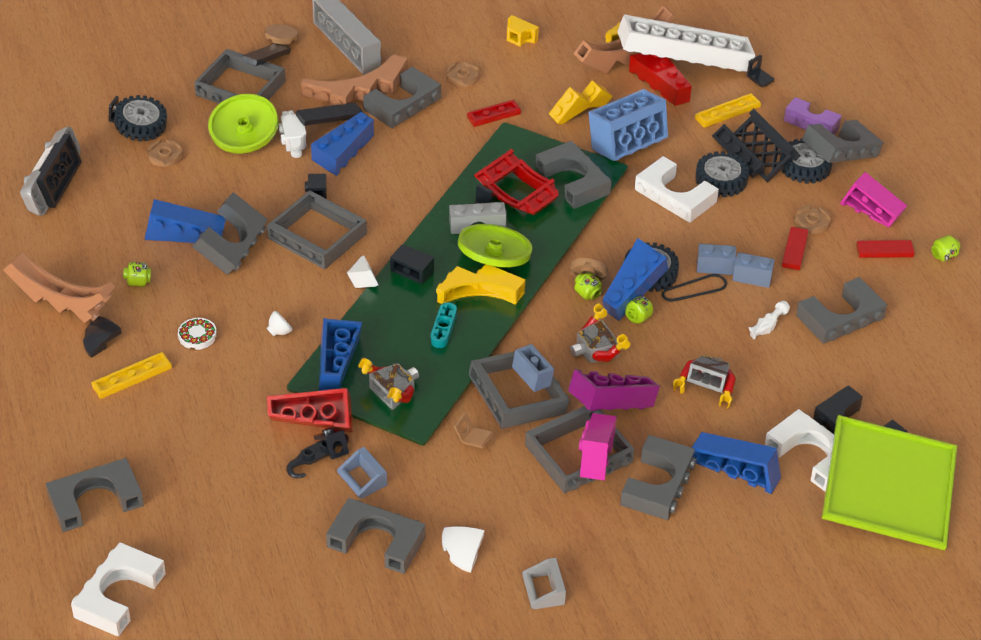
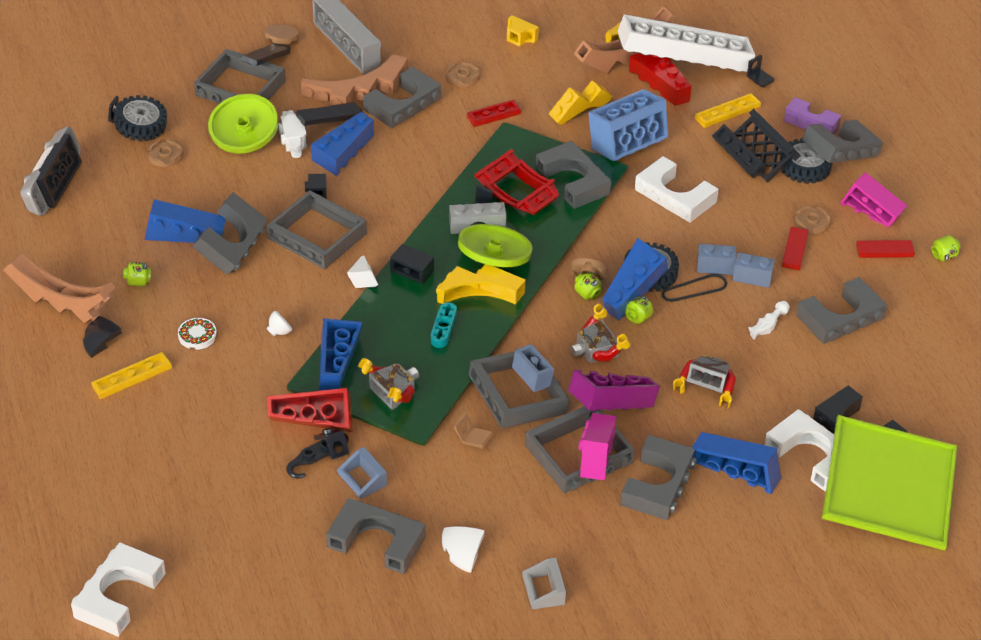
dark grey arch [45,458,144,532] -> none
wheel [695,151,749,197] -> none

